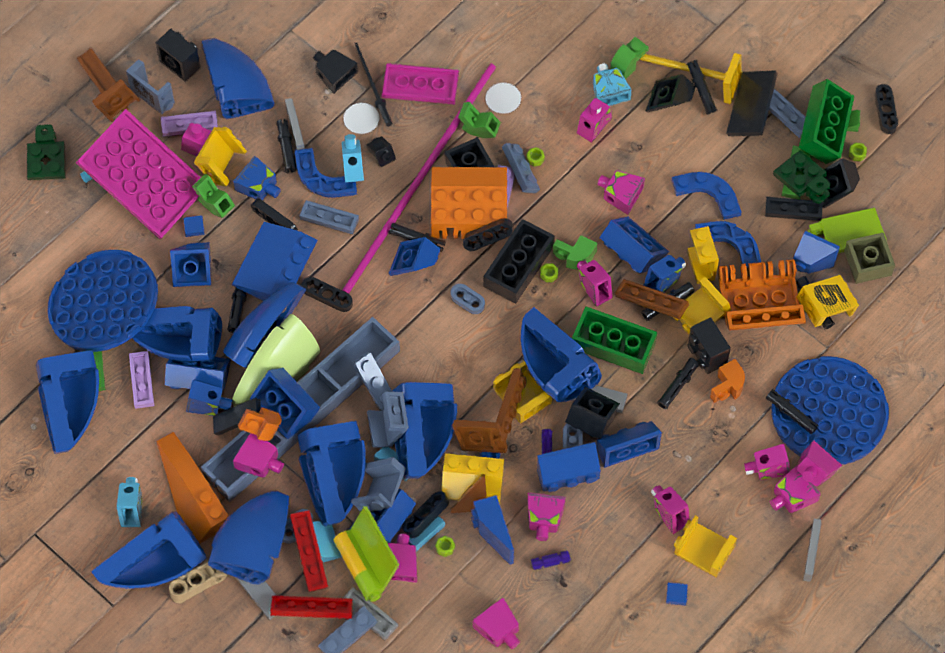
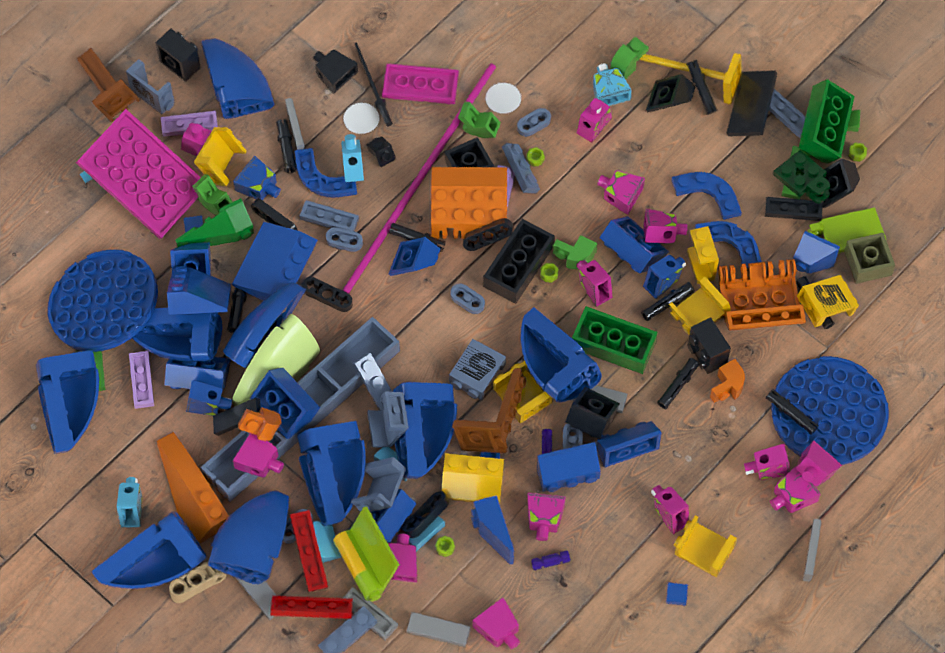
dark green plate [27,124,65,180] -> none
dark orange tile [451,474,487,514] -> none
dark orange tile [614,279,689,319] -> none
black beam [874,84,898,134] -> none
none -> blue slope [167,266,231,315]
none -> green wedge [175,198,254,247]
none -> sand blue plate [326,227,363,252]
none -> light grey tile [407,612,471,647]
none -> sand blue panel [449,339,506,401]
none -> sand blue plate [517,108,551,137]
none -> dark pink torso [643,209,687,243]

